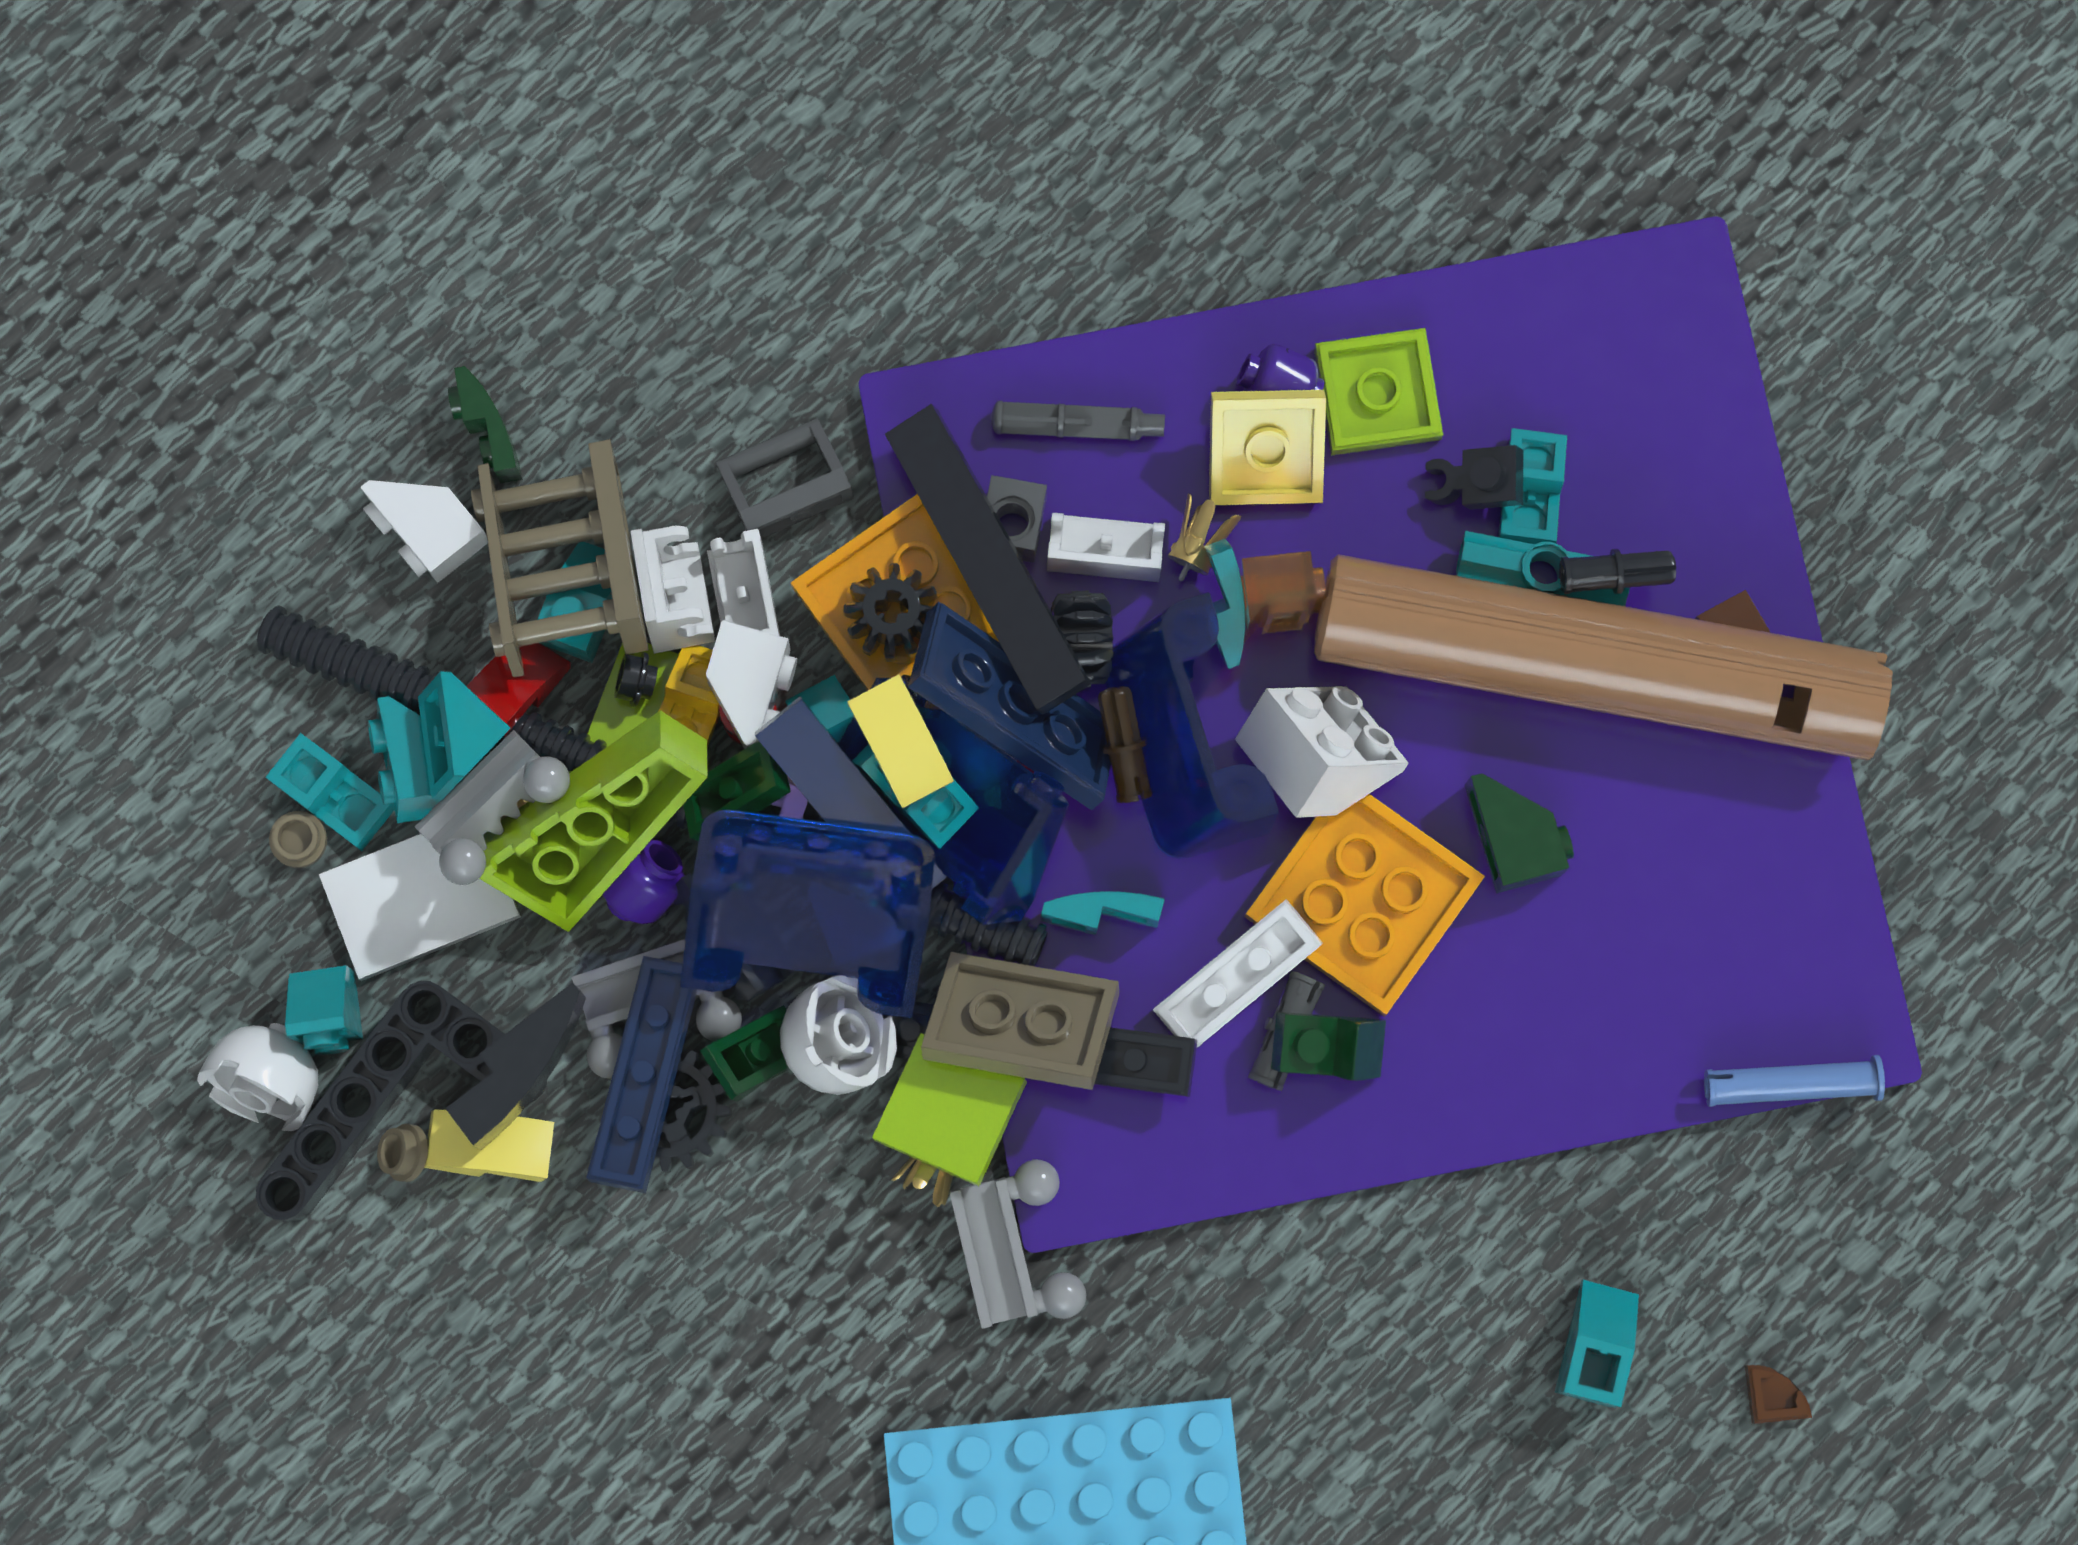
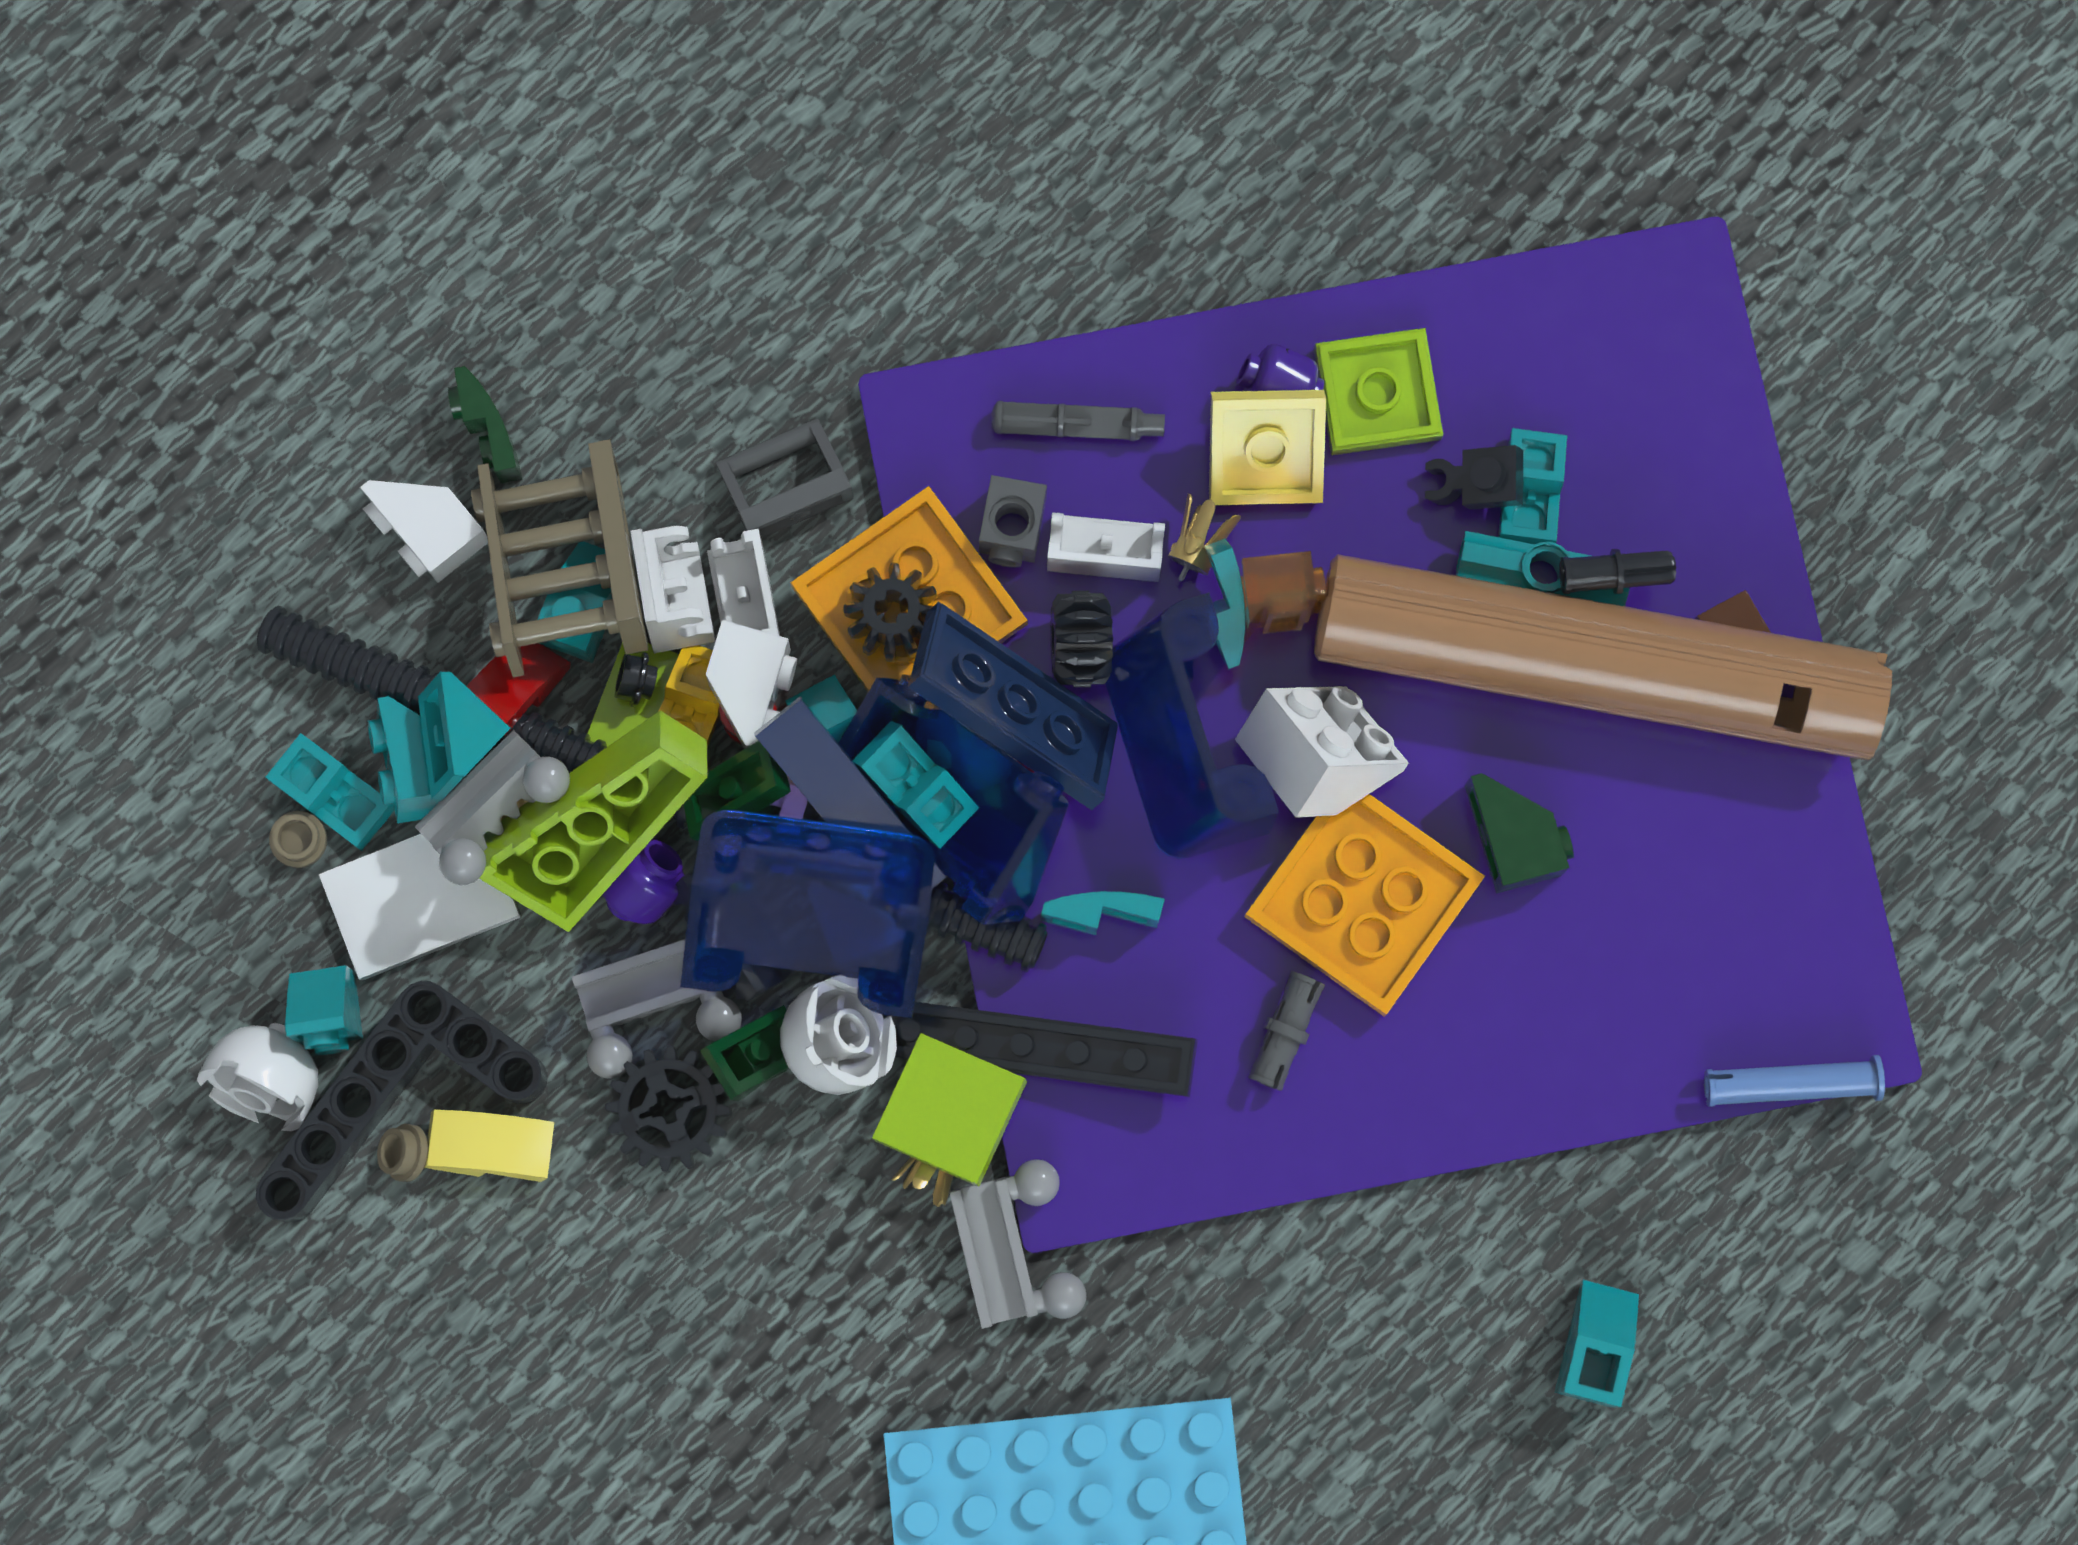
black slope [445,983,586,1150] -> none
dark blue tile [586,956,702,1194] -> none
light yellow slope [847,675,954,809] -> none
black tile [885,404,1091,715] -> none
dark tan plate [921,952,1120,1090] -> none
dark brown axle [1098,686,1153,803] -> none
white tile [1153,899,1323,1047] -> none
dark green slope [1271,1012,1386,1081] -> none
reddish brown tile [1745,1365,1812,1424] -> none

